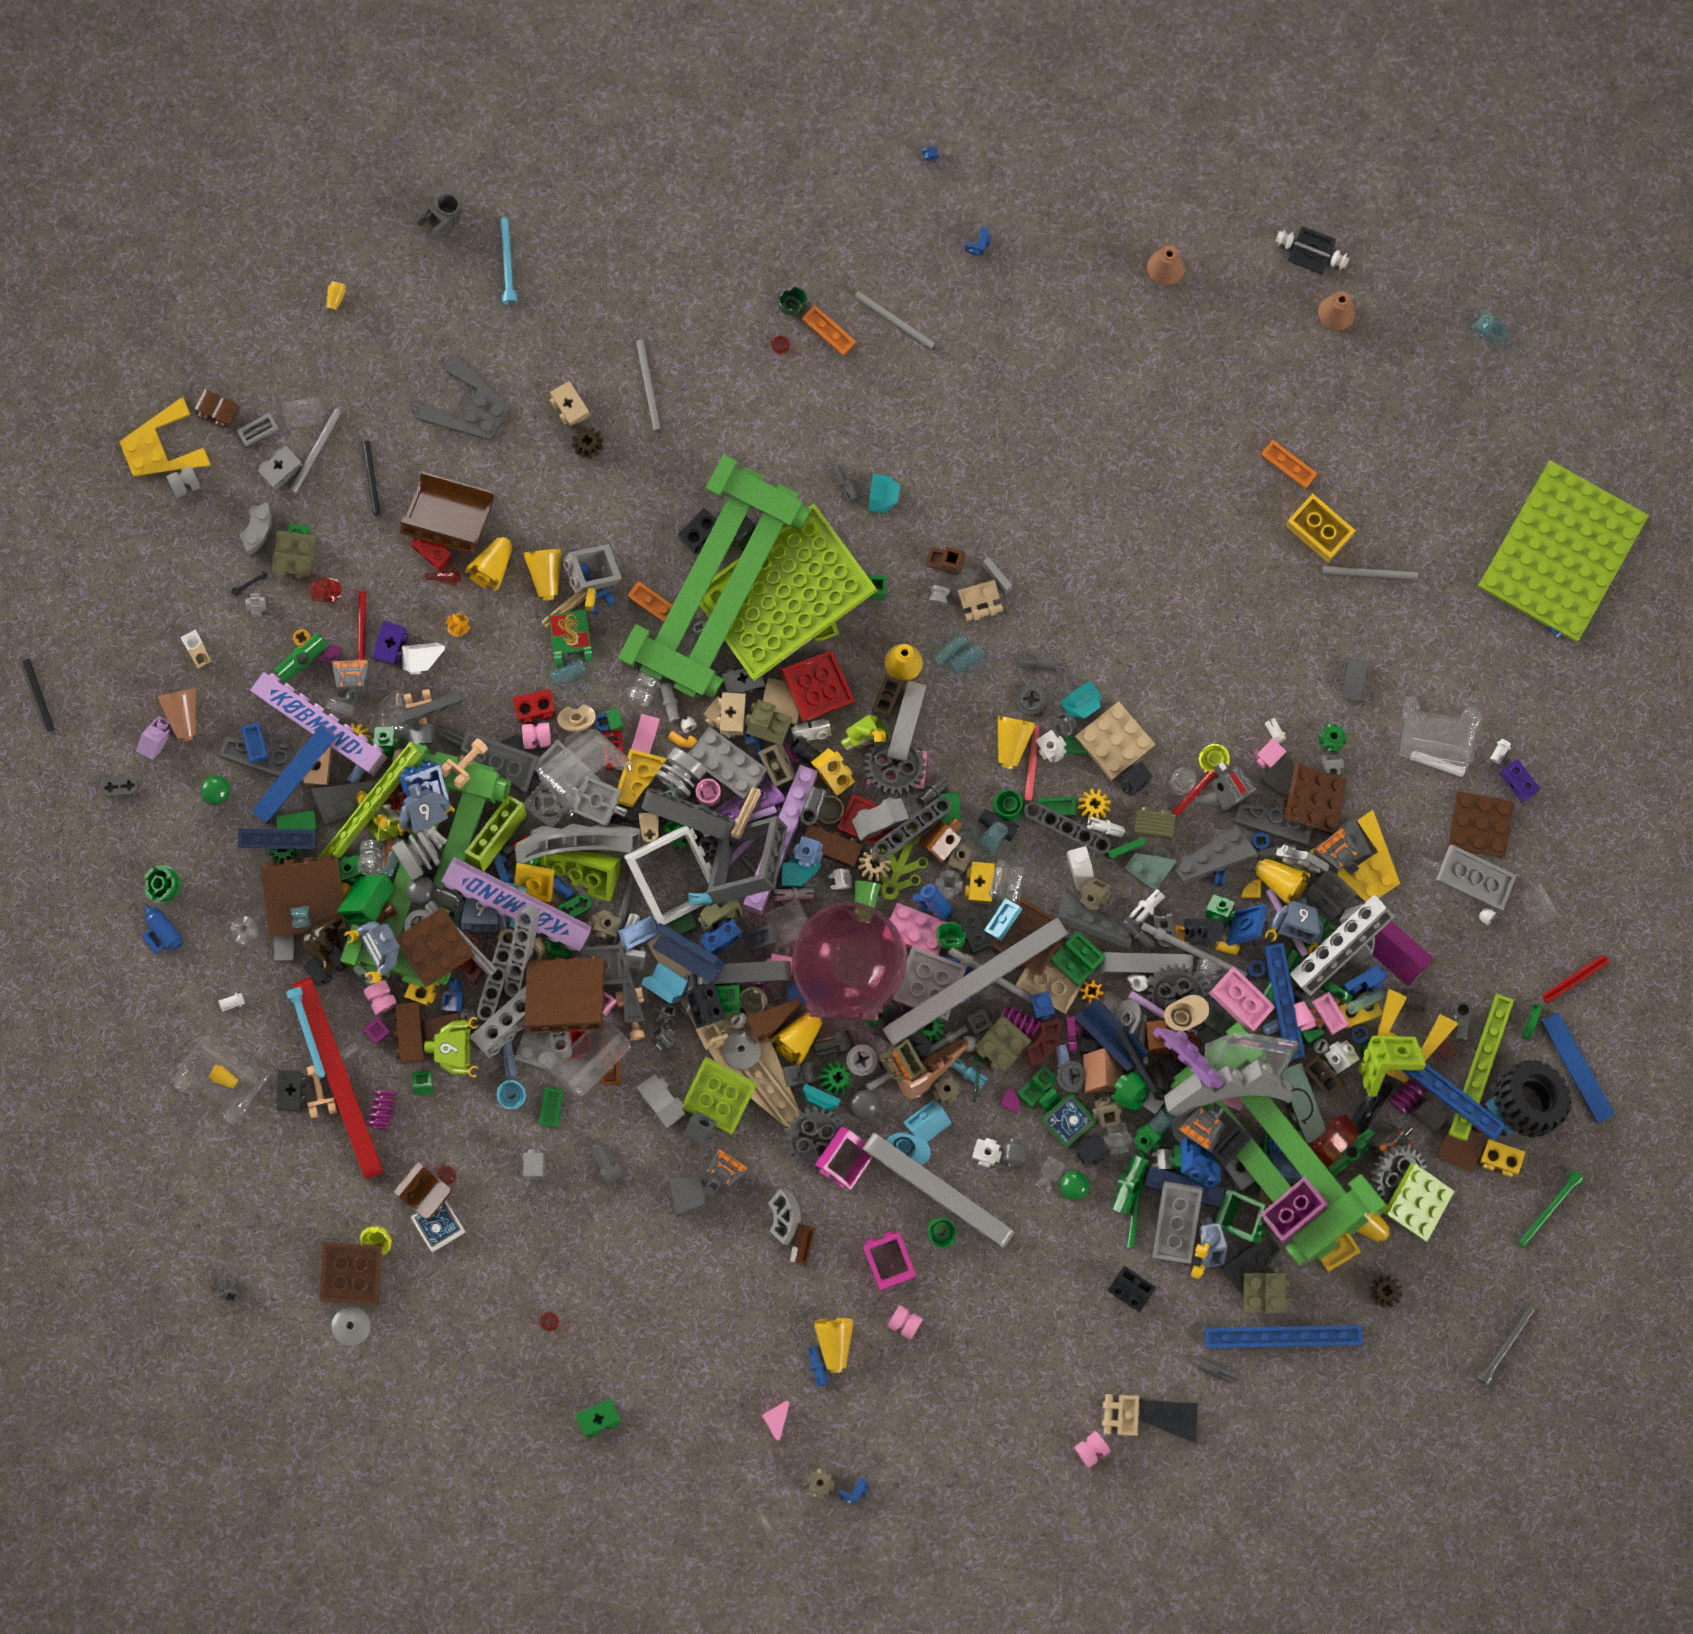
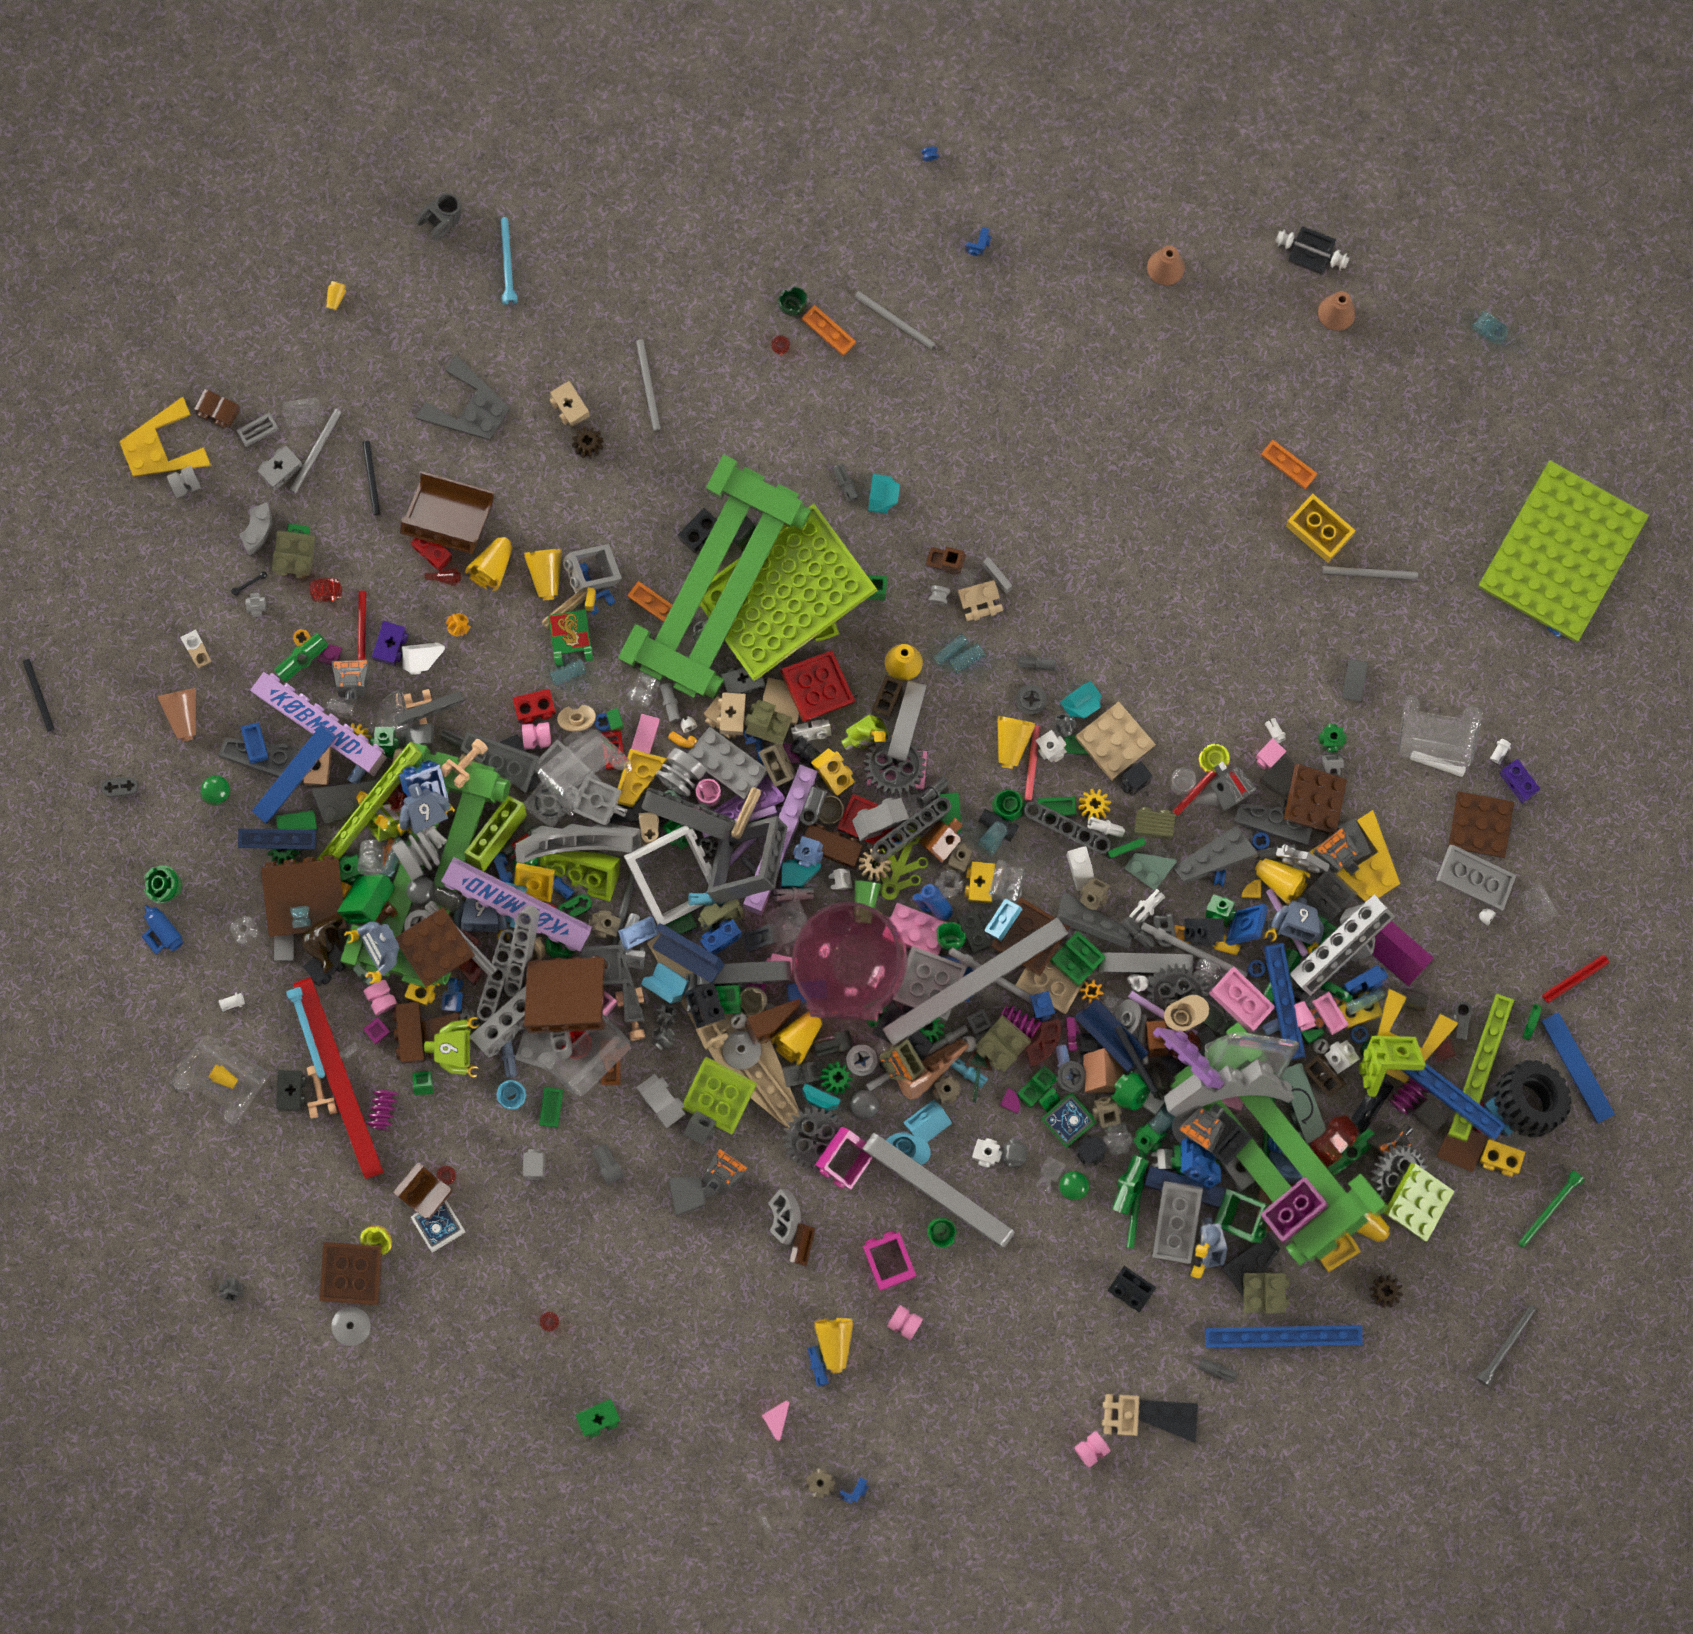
lavender slope [136,716,173,760] -> none

